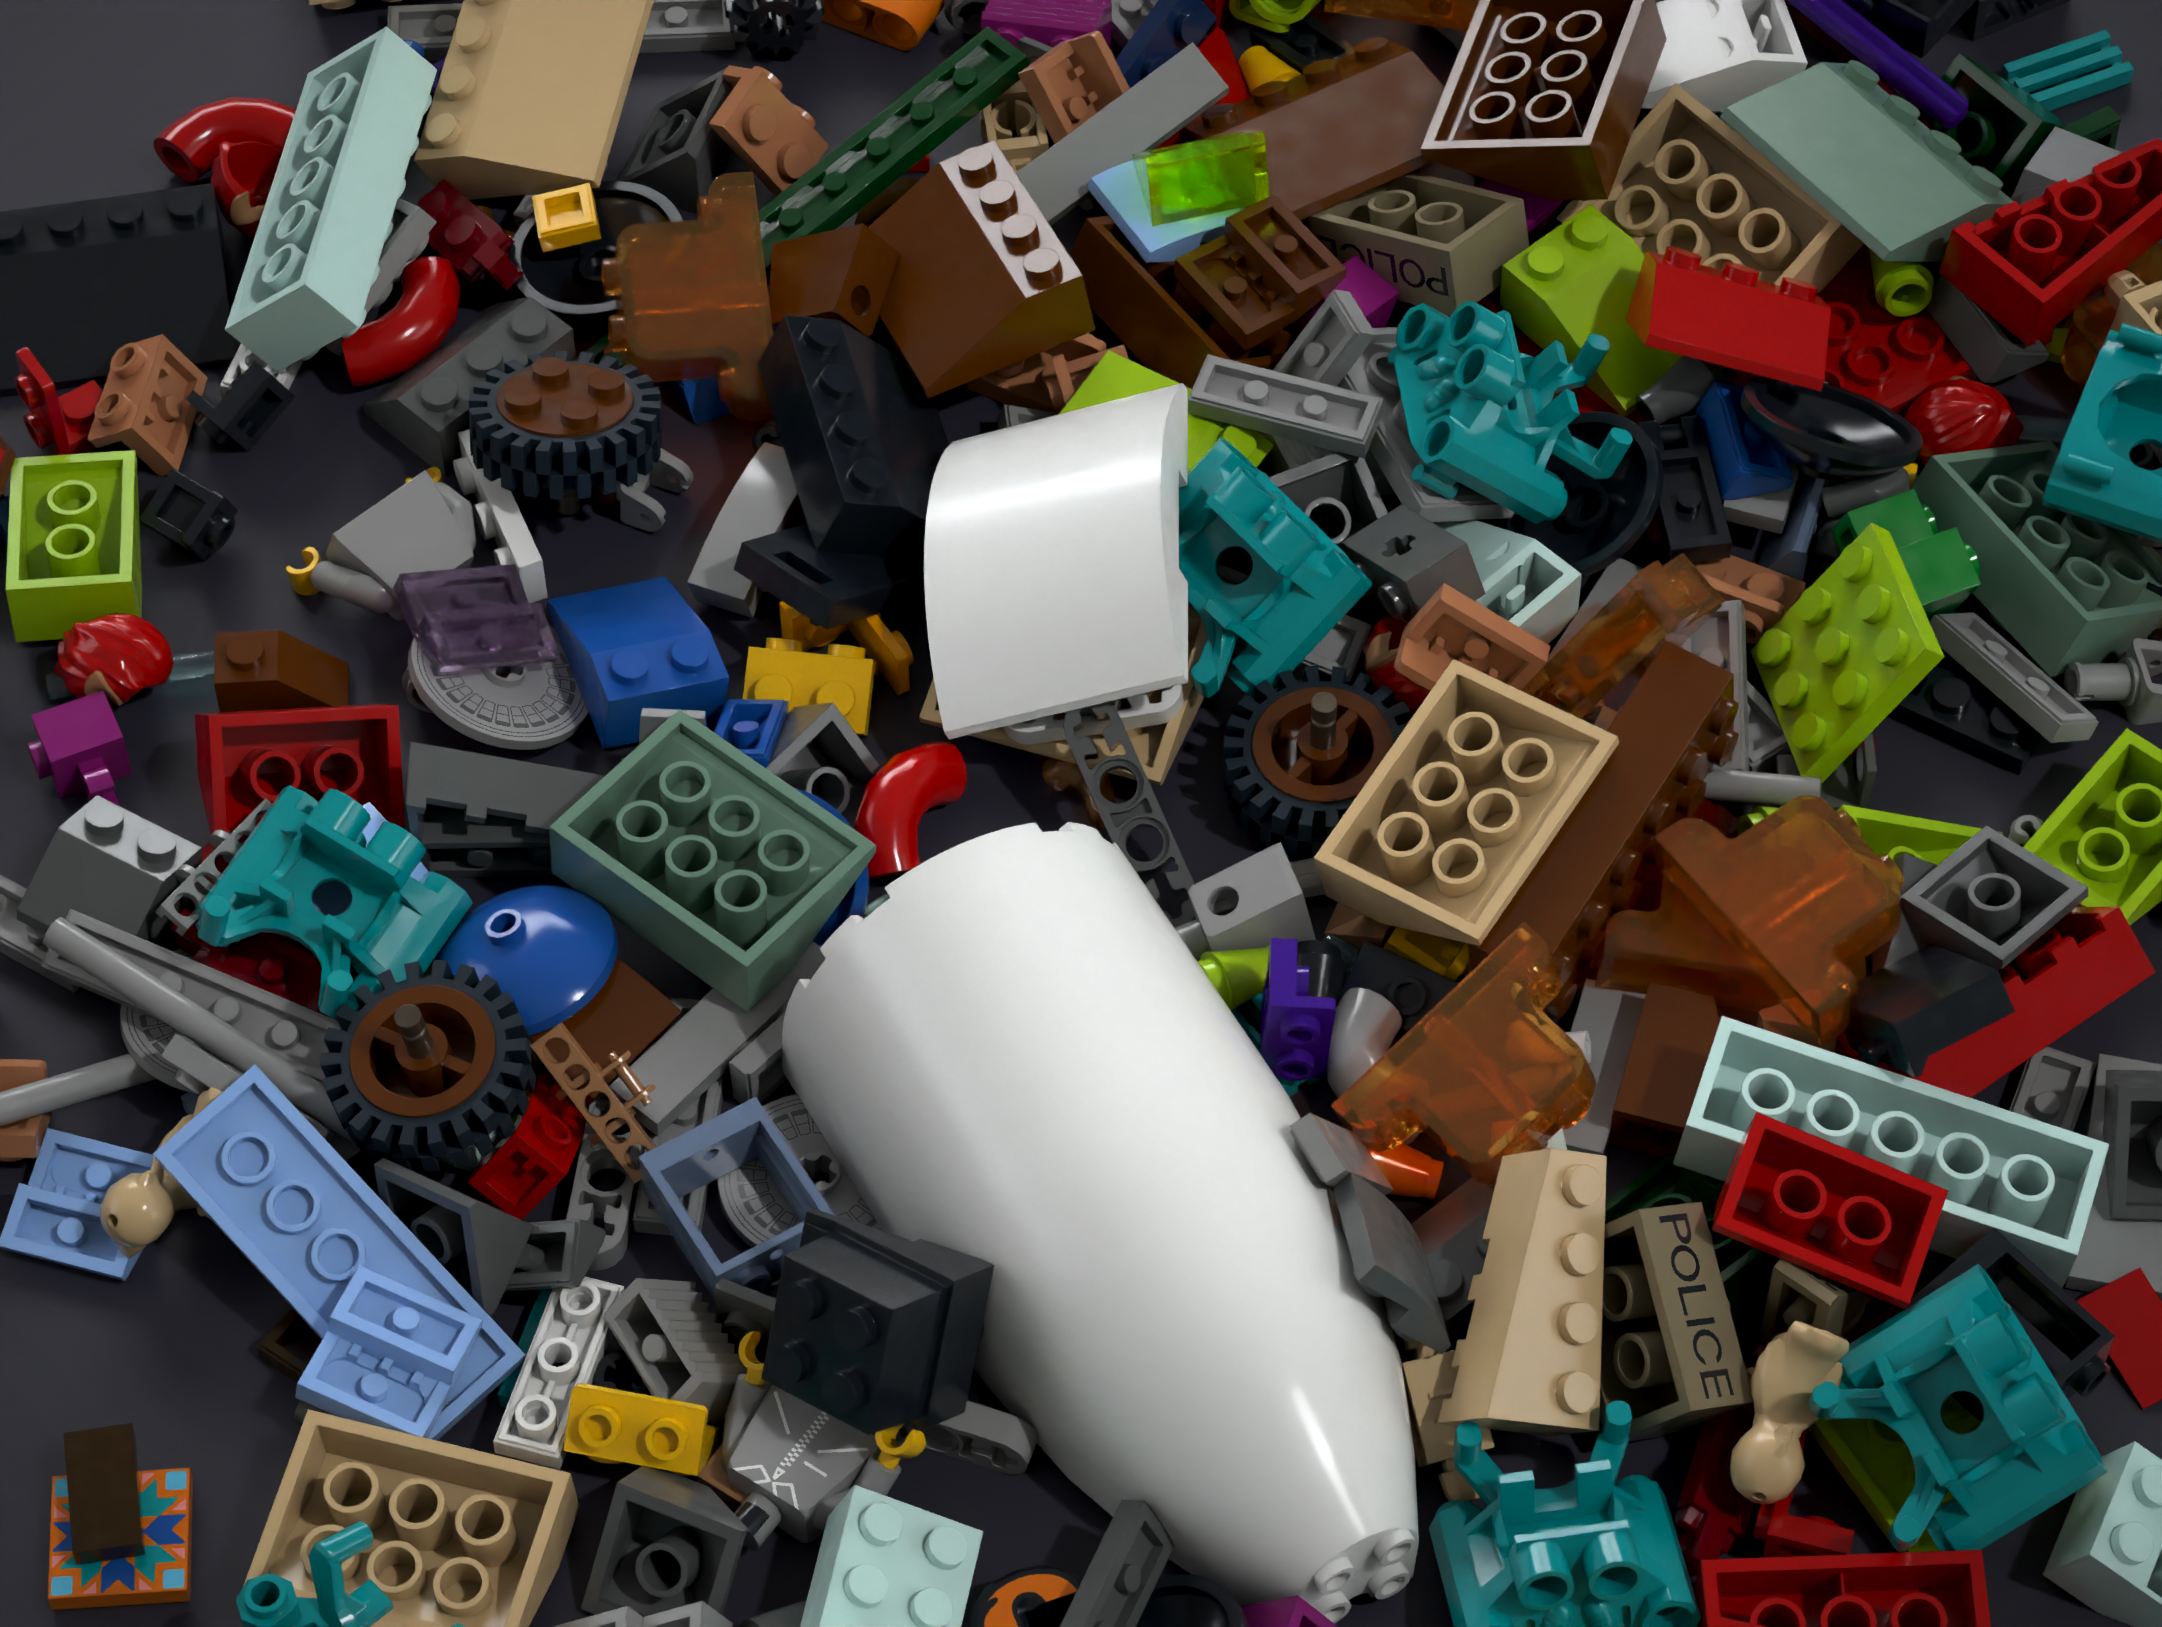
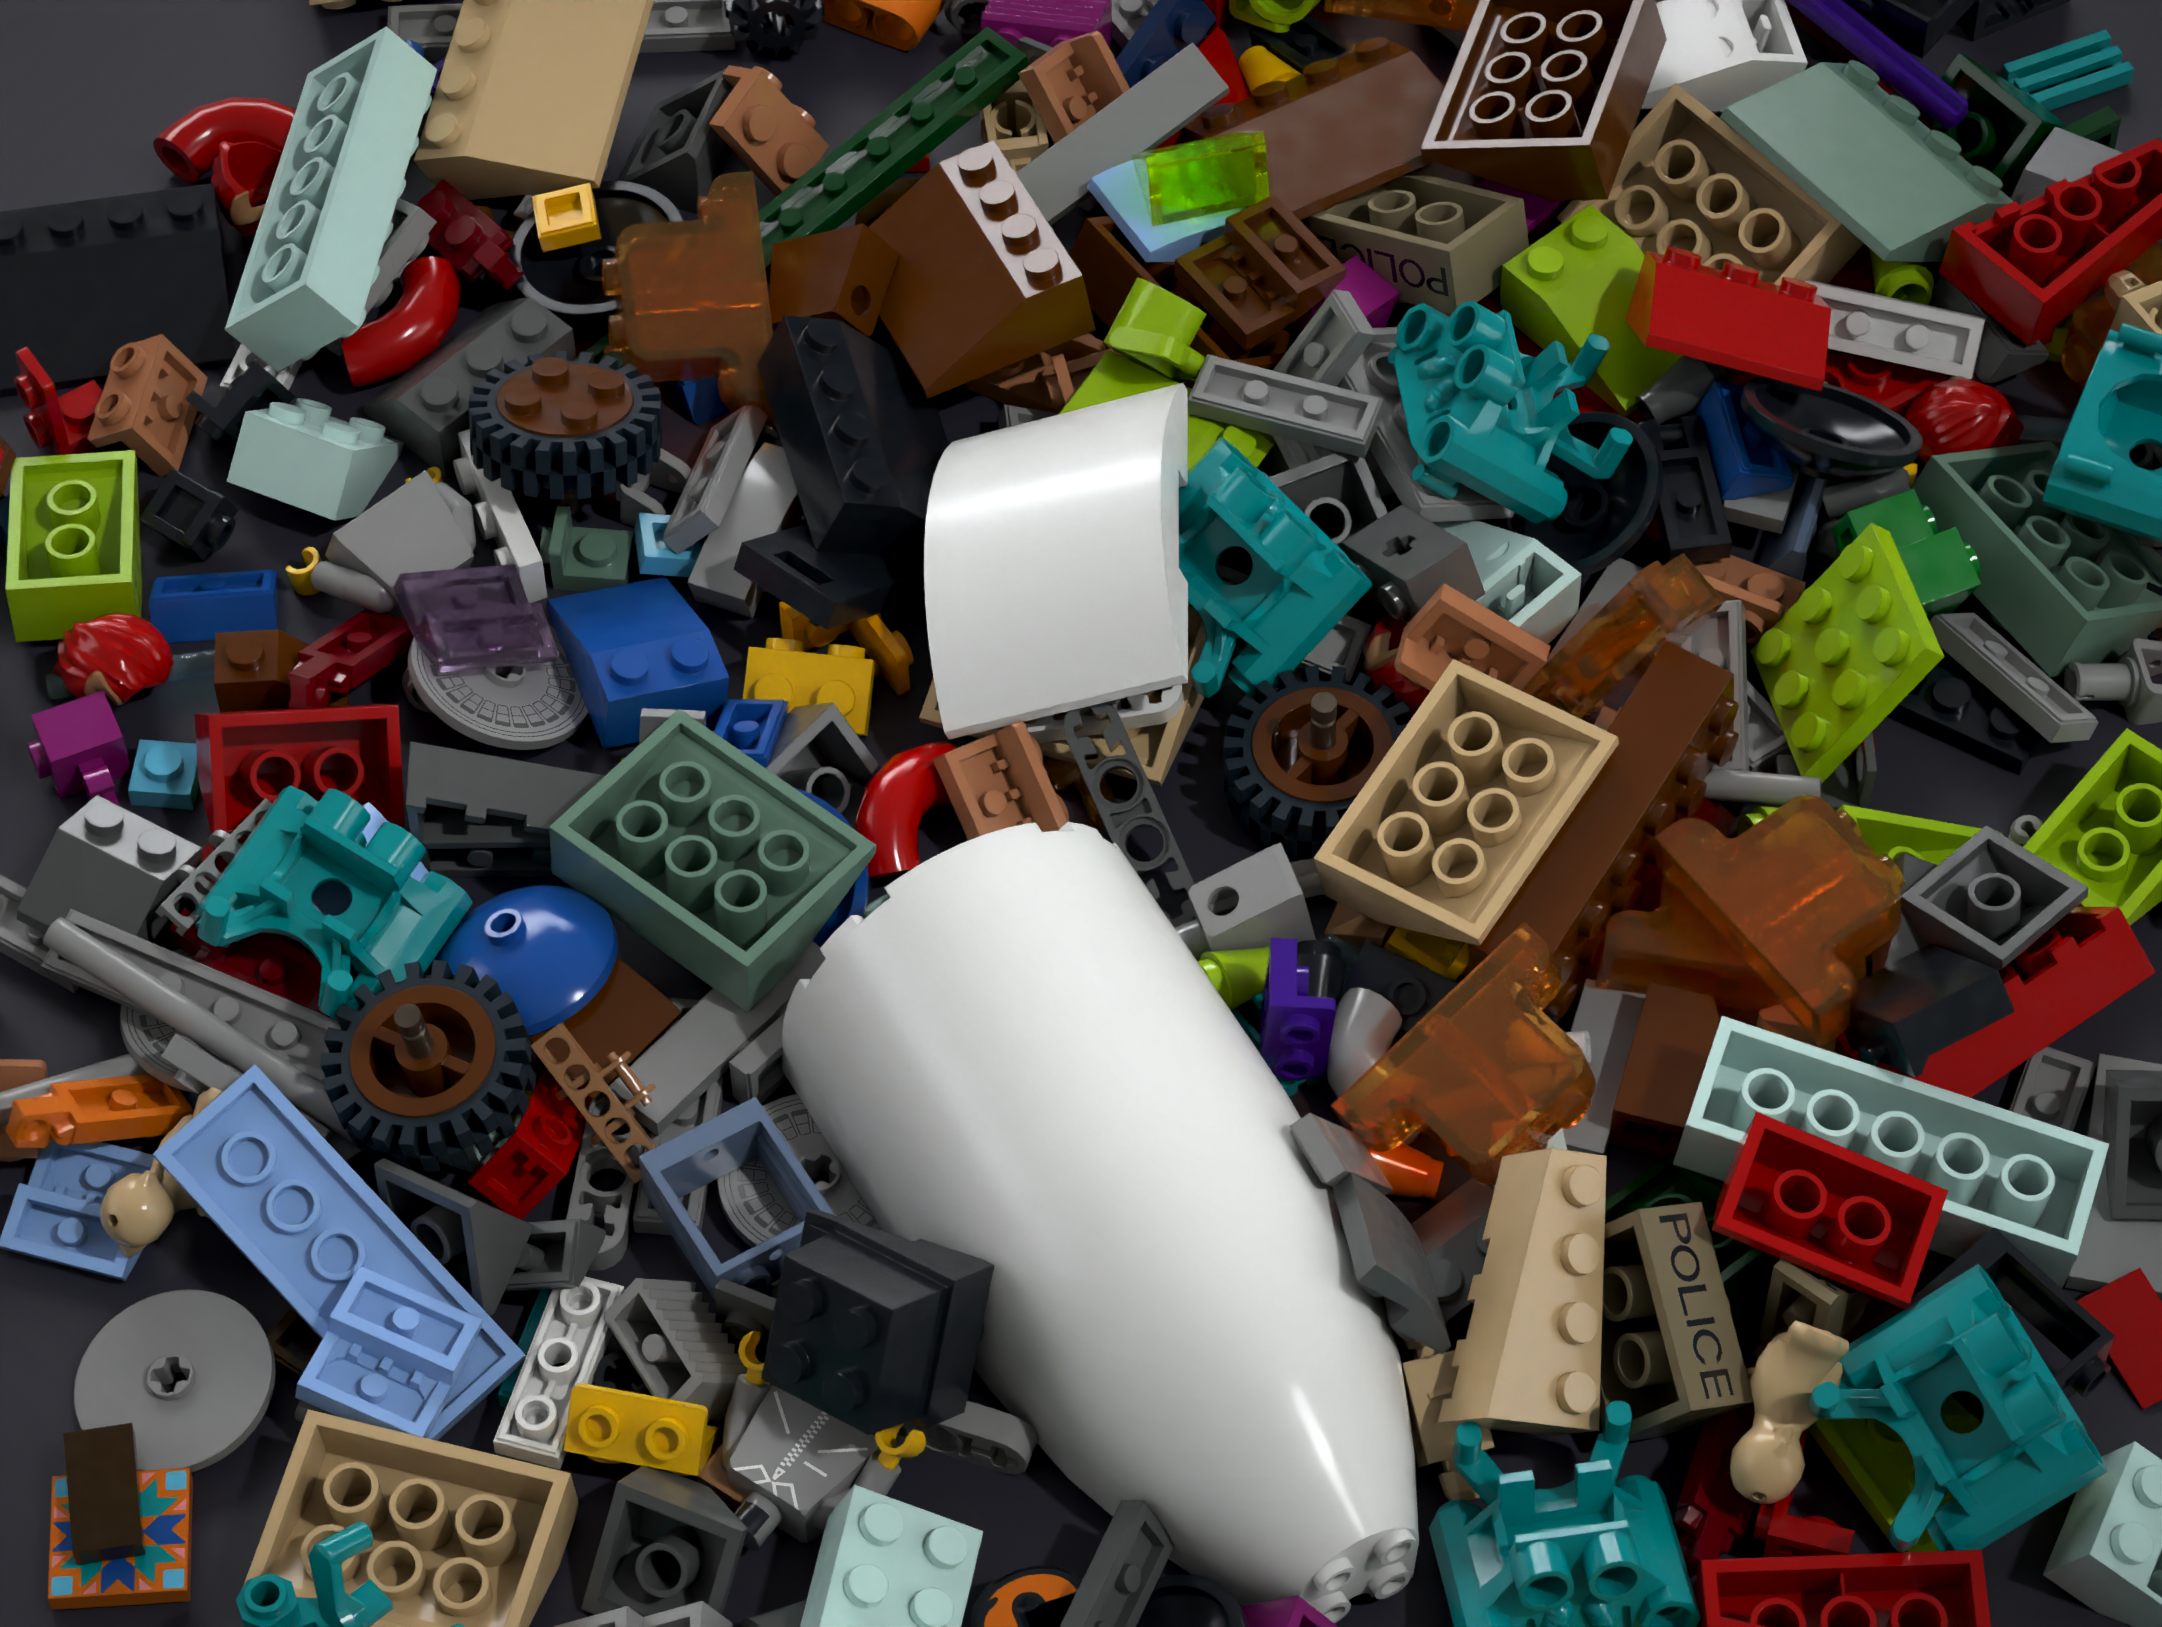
none -> orange hinge [5,1074,194,1148]
none -> light grey piece [74,1289,276,1473]
none -> medium azure plate [128,739,199,810]
none -> blue slope [149,569,278,643]
none -> light aqua slope [227,398,404,521]
none -> dark red hinge [288,609,420,709]
none -> sand green bracket [540,505,635,592]
none -> medium azure plate [634,513,703,577]
none -> light grey tile [662,402,768,554]
none -> nougat bracket [933,720,1069,841]
none -> lime piece [1103,277,1206,383]
none -> white plate [1805,280,1986,379]

